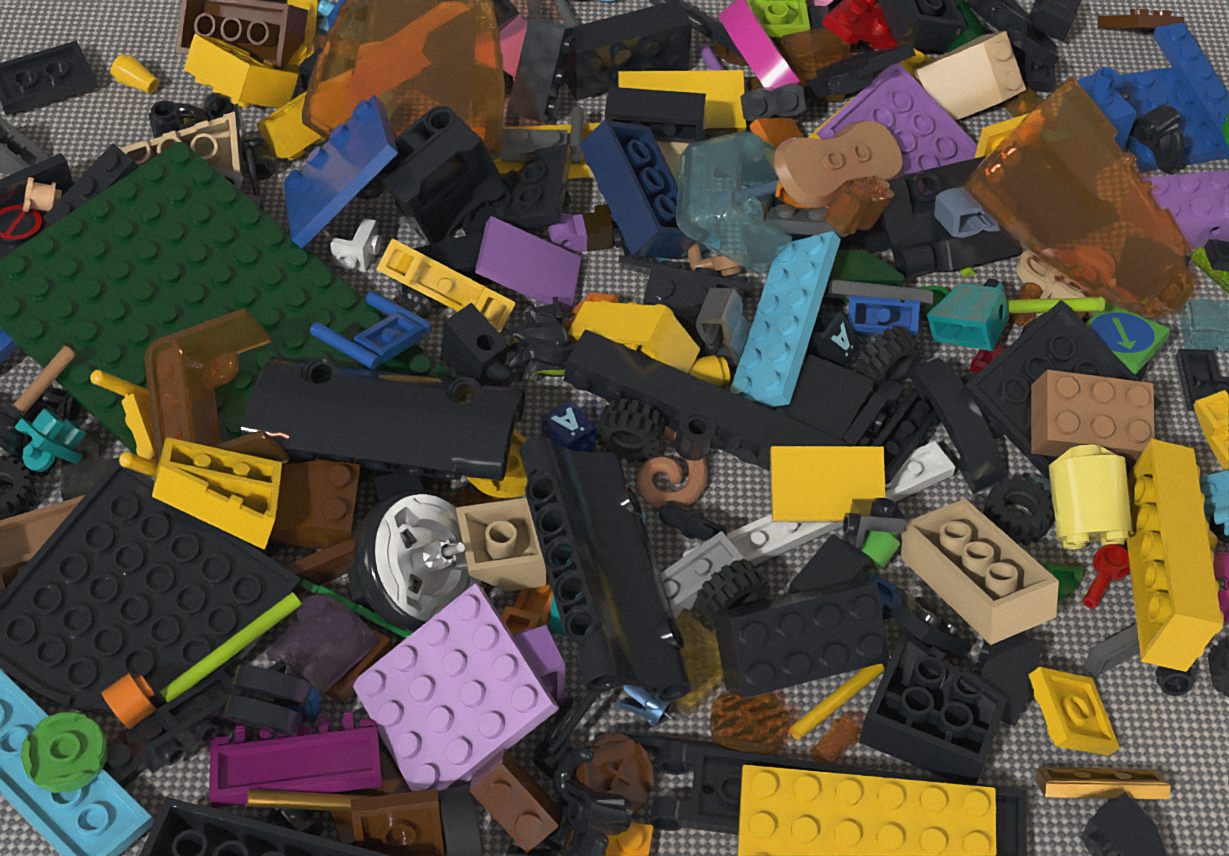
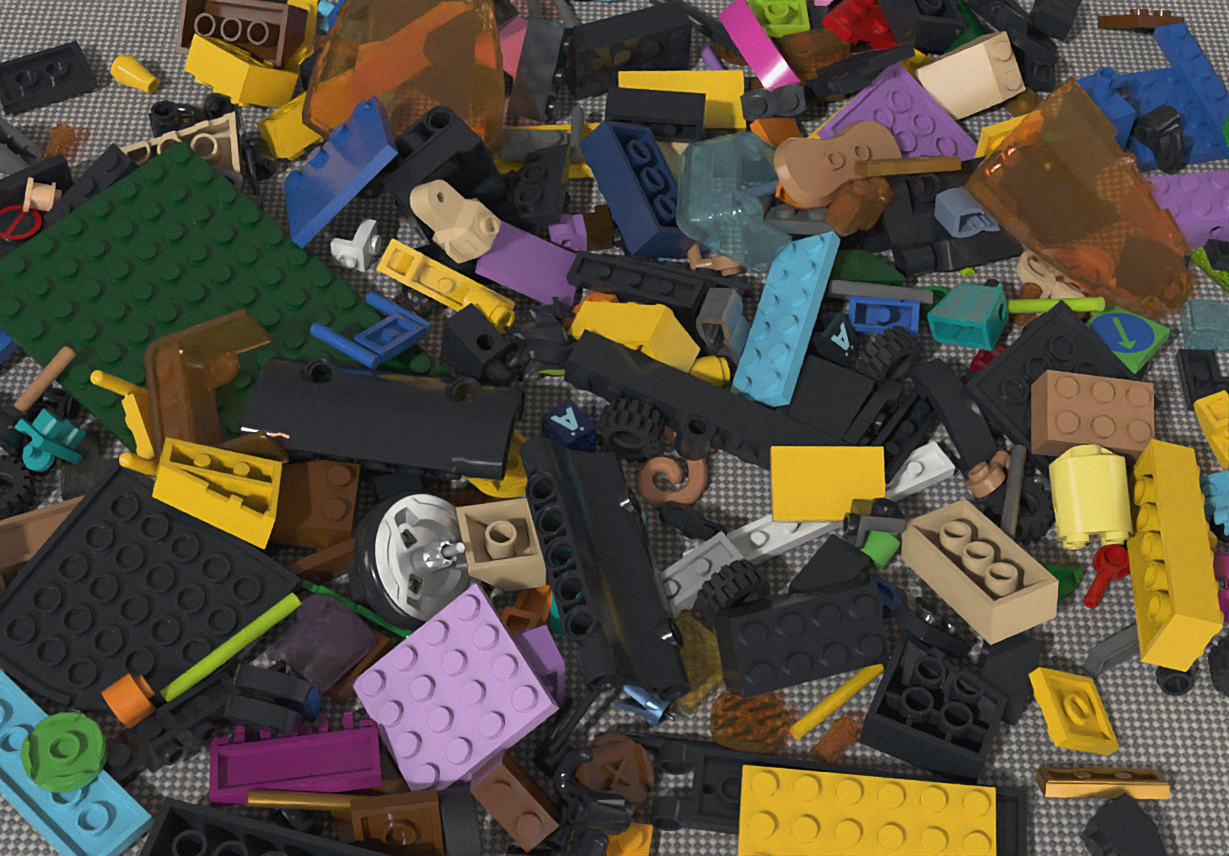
none -> clear orange pin [42,124,76,160]
none -> tan piece [410,180,502,263]
none -> yellow brick [463,287,515,335]
none -> black plate [566,250,707,317]
none -> pearl gold tile [854,155,961,176]
none -> medium nougat plate [966,450,1027,498]
none -> flat silver bar [1000,445,1027,540]

